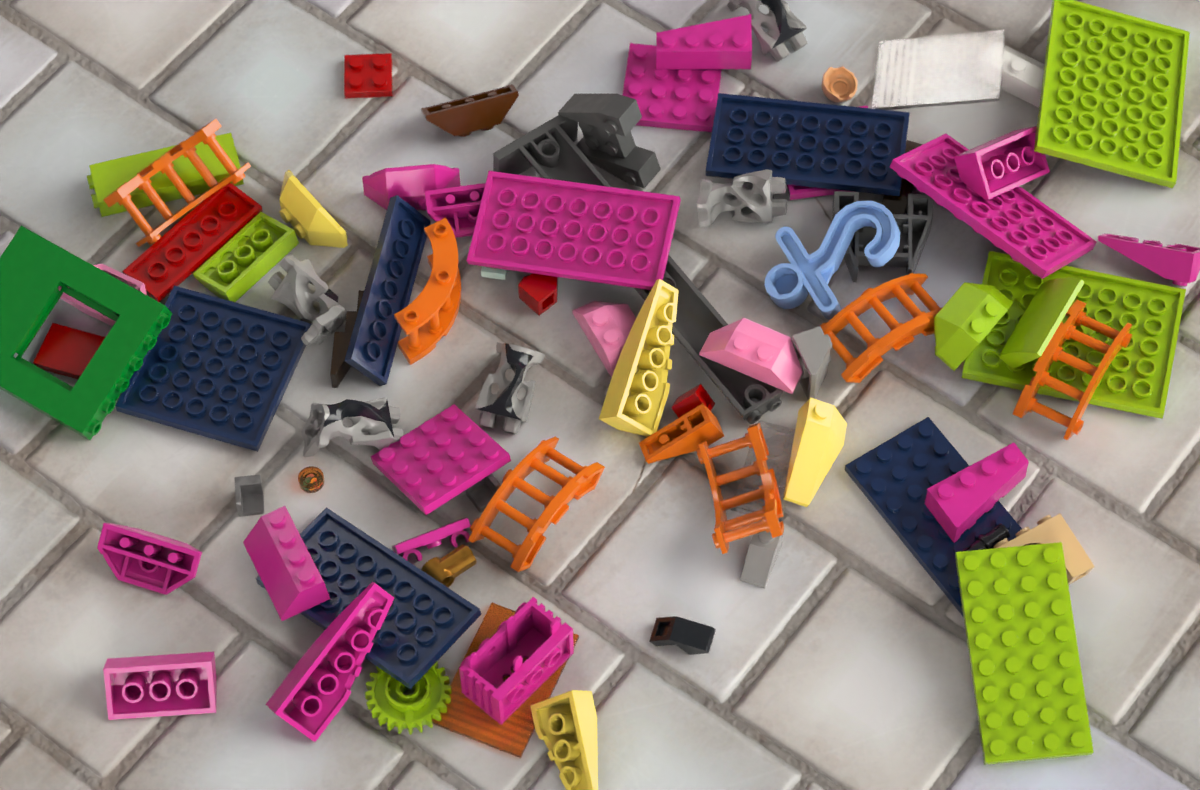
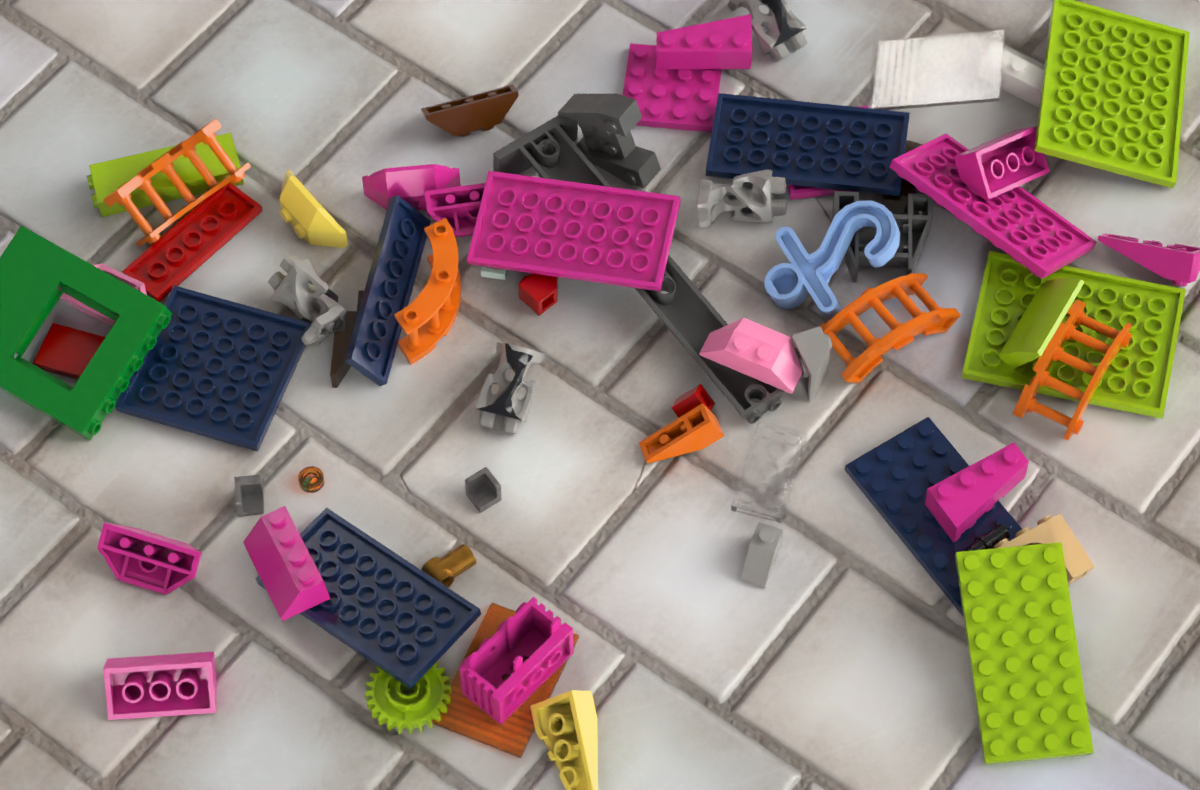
lime slope [193,212,299,302] -> none
dark pink wedge [266,582,394,742] -> none
light grey hips [301,397,404,457] -> none
red plate [344,53,392,98] -> none
dark pink plate [371,404,511,515] -> none
dark pink plate [392,518,471,561] -> none
orange fence [468,437,605,572] -> none
bright pink wedge [572,301,636,378] -> none
light yellow wedge [599,279,679,437] -> none
black slope [650,616,716,655] -> none
orange fence [697,423,784,554] -> none
light yellow wedge [783,398,847,507] -> none
light nougat hair [821,66,858,103] -> none
lime wedge [934,282,1013,371] -> none

